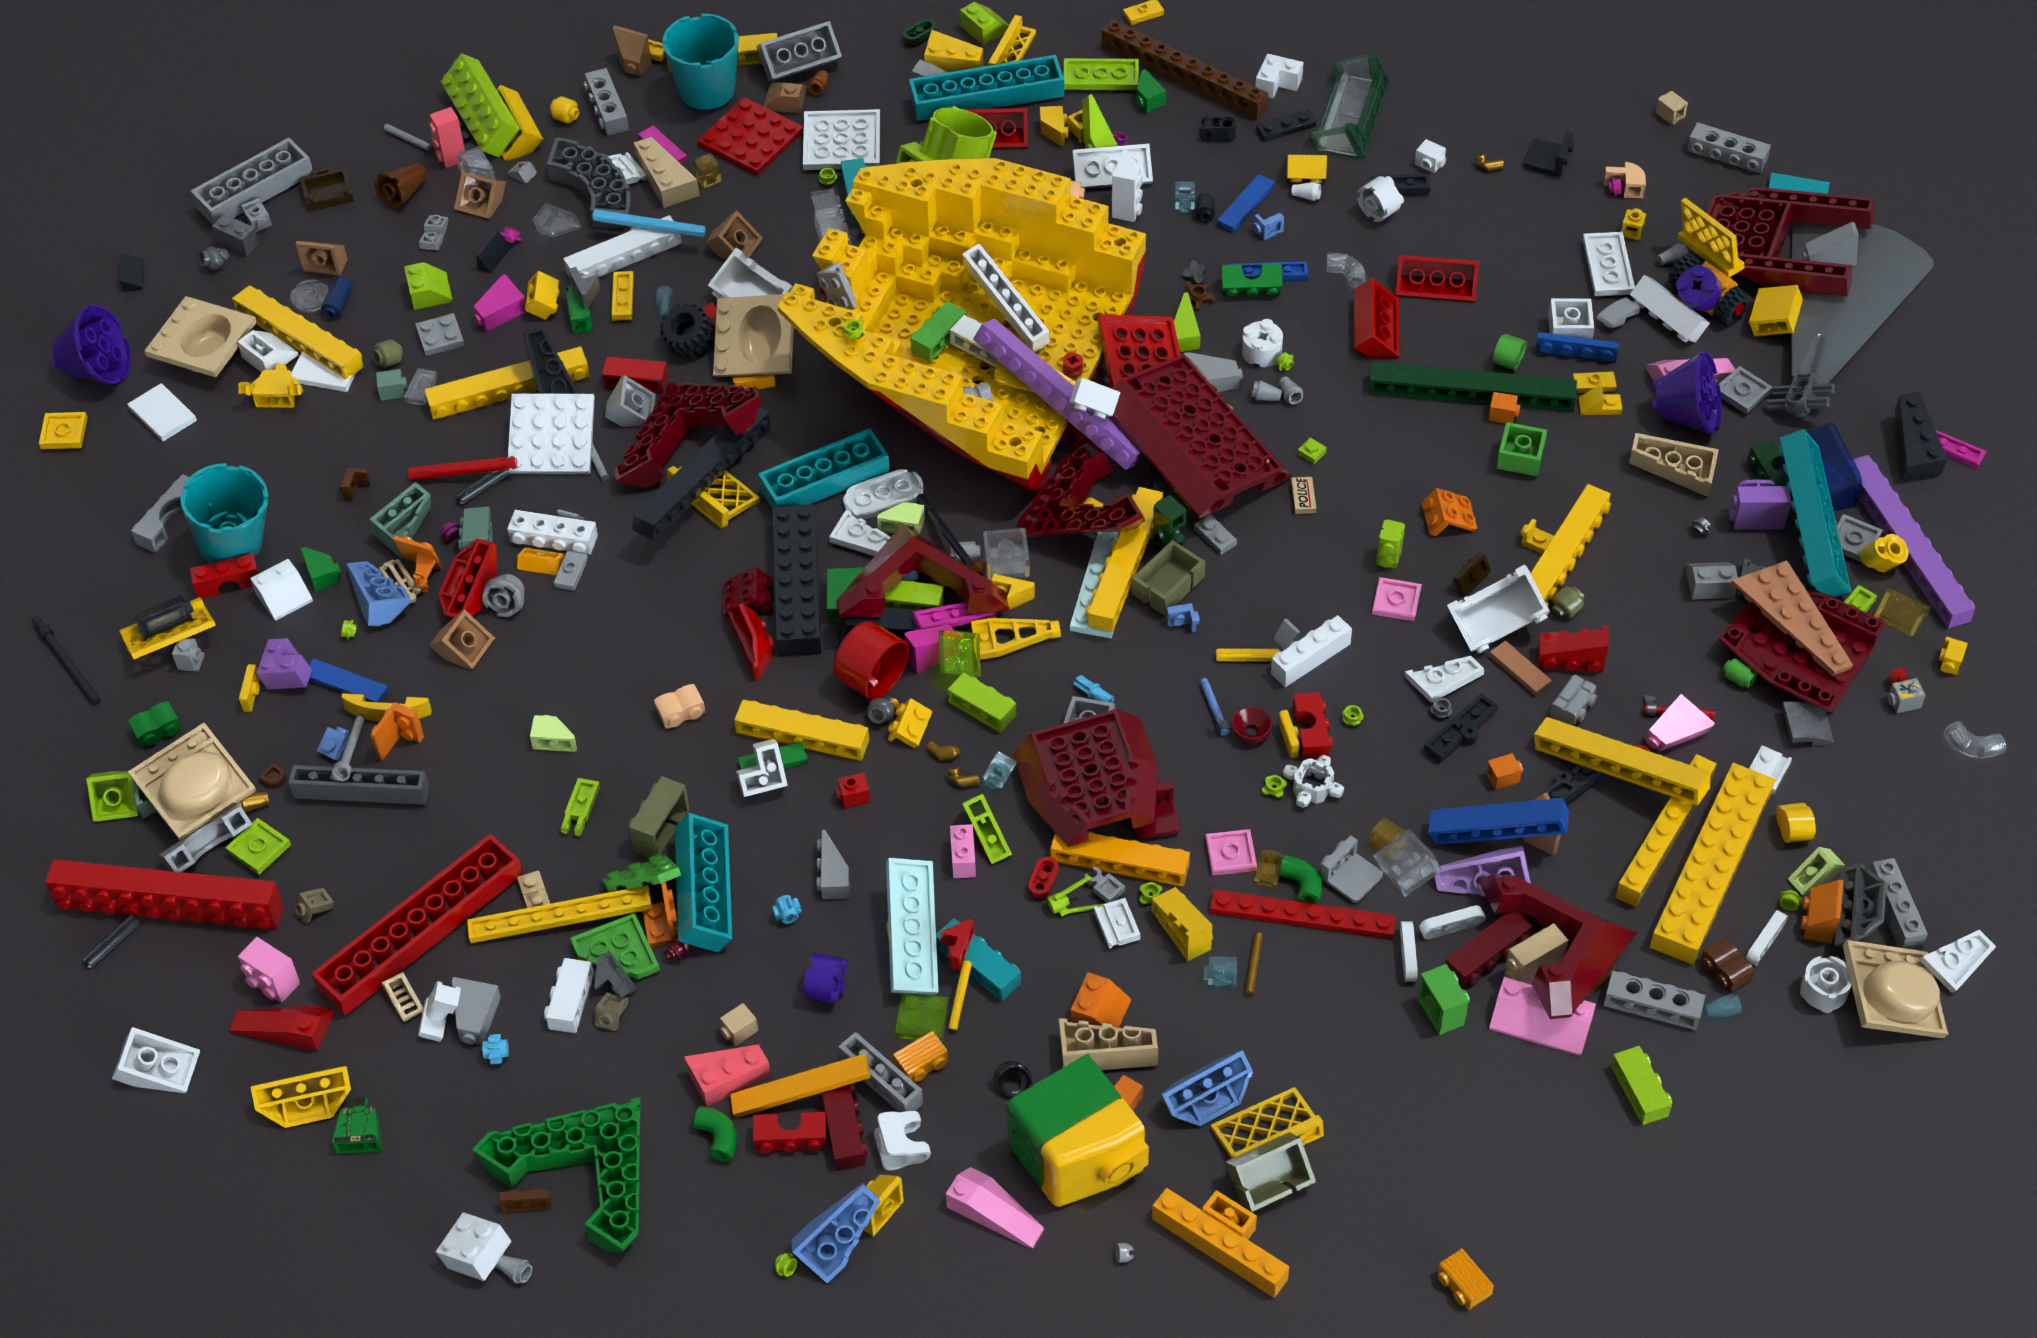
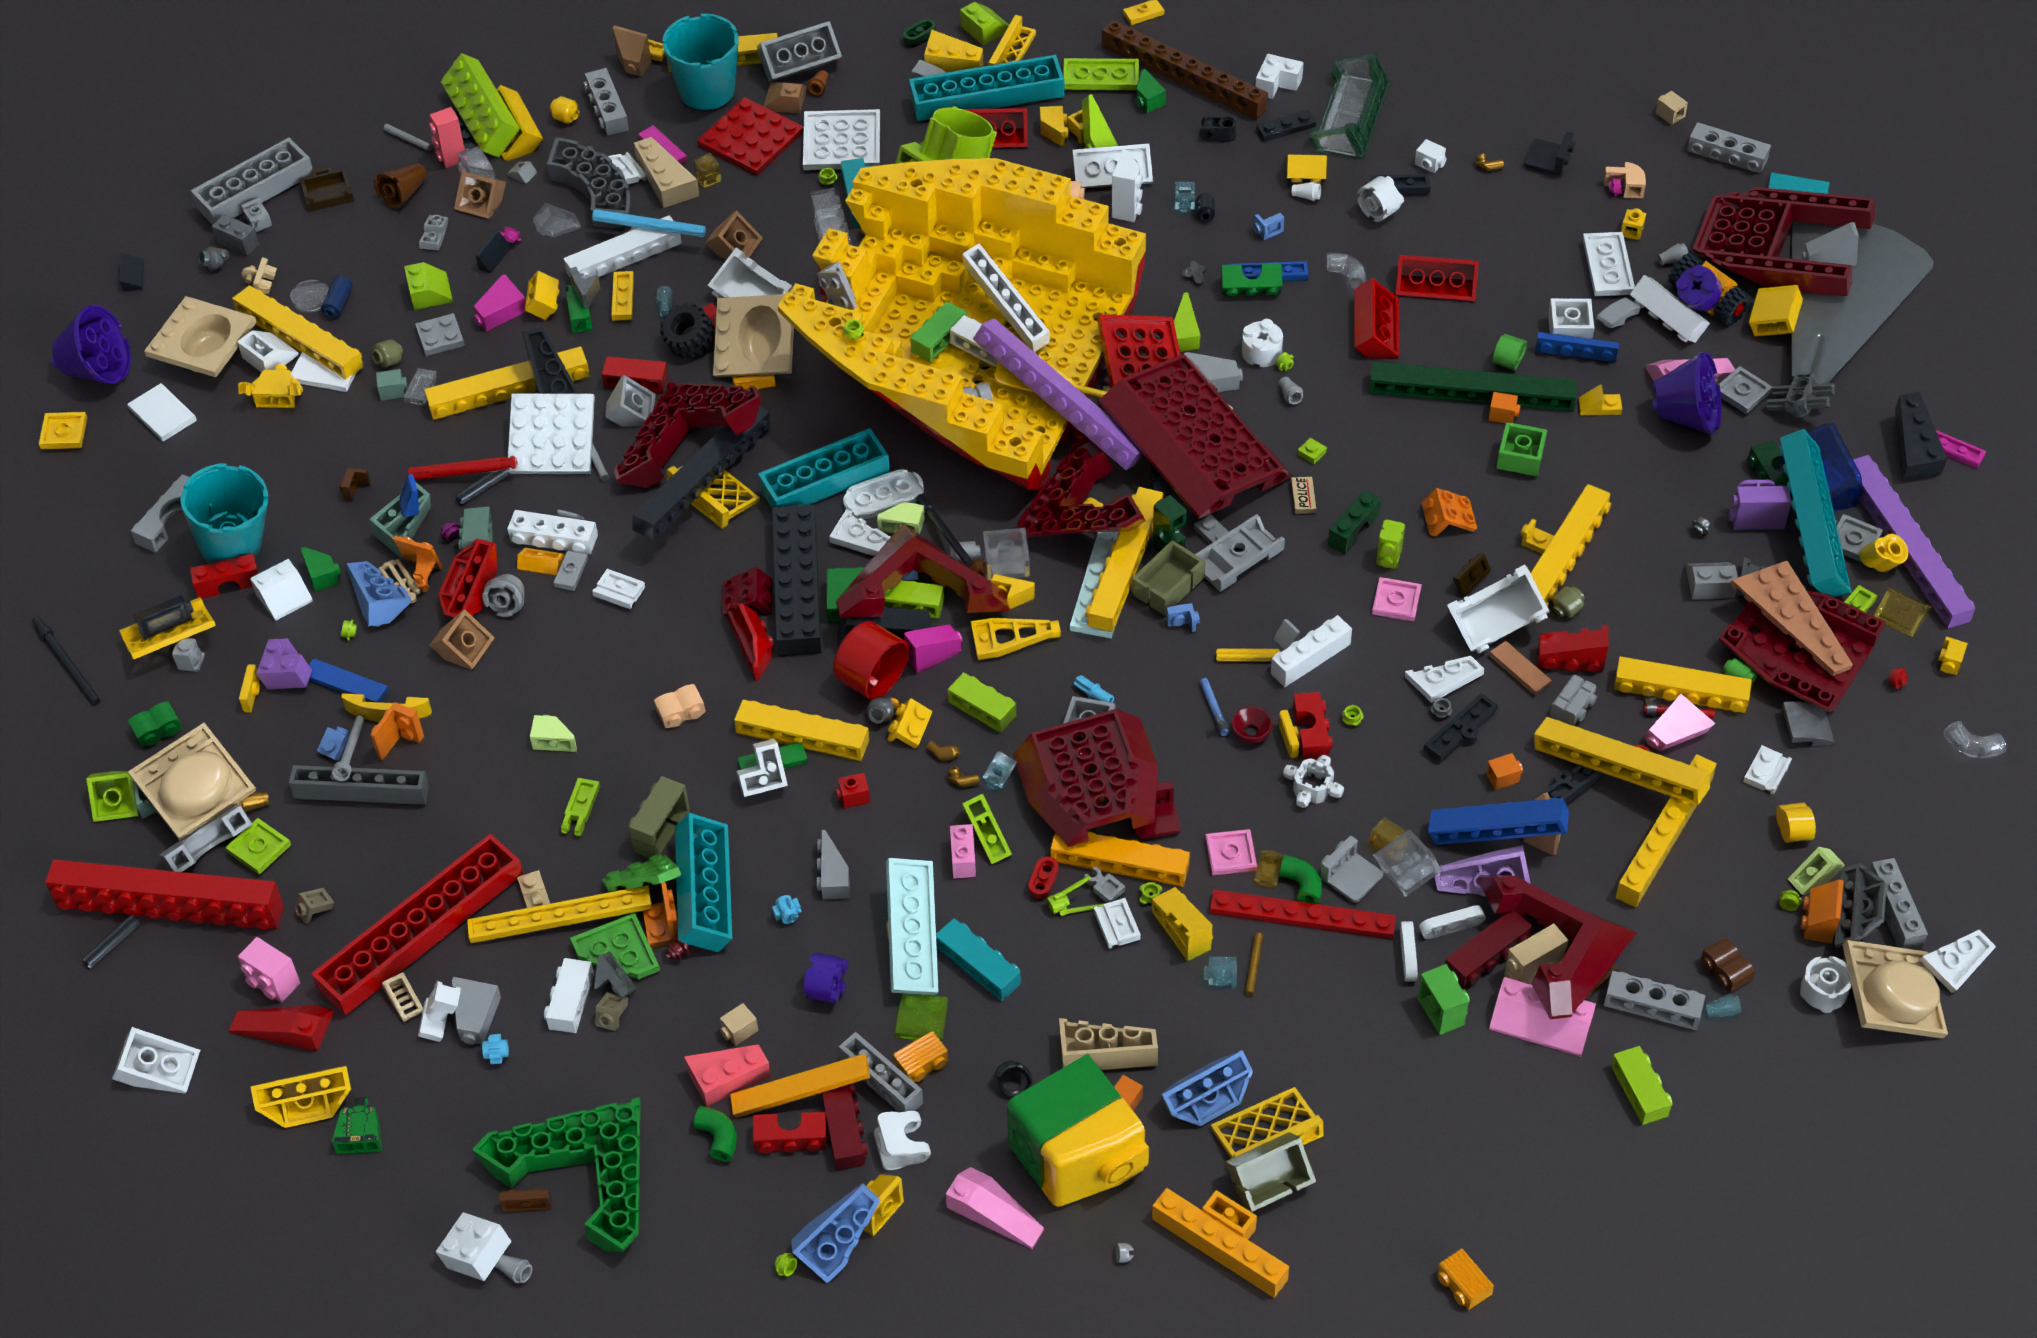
reddish brown tile [258,763,286,788] -> none
medium nougat slope [296,241,348,276] -> none
dark pink tile [911,603,997,630] -> none
clear neon green plate [939,630,981,677] -> none
red slope [940,919,975,970] -> none
yellow bar [948,960,972,1031] -> none
red wheel [1063,352,1083,379] -> none
white brick [1069,378,1121,419] -> none
orange slope [1071,972,1131,1028] -> none
magenta plate [1112,131,1128,146] -> none
reddish brown animal [1180,282,1215,311] -> none
blue tile [1217,174,1275,233] -> none
light grey cone [1251,380,1282,402] -> none
lime plate [1262,775,1287,798] -> none
yellow plate [1572,372,1617,393] -> none
tan wedge [1629,433,1719,497] -> none
yellow brick [1650,763,1776,965] -> none
yellow fence [1678,198,1745,277] -> none
white beam [1746,910,1788,966] -> none
light grey brick [1887,678,1926,713] -> none
none -> tan hips [242,257,277,295]
none -> blue slope [399,474,419,517]
none -> white plate [592,569,645,609]
none -> light grey piece [1195,514,1285,592]
none -> dark green arch [1328,490,1382,555]
none -> yellow brick [1614,656,1752,713]

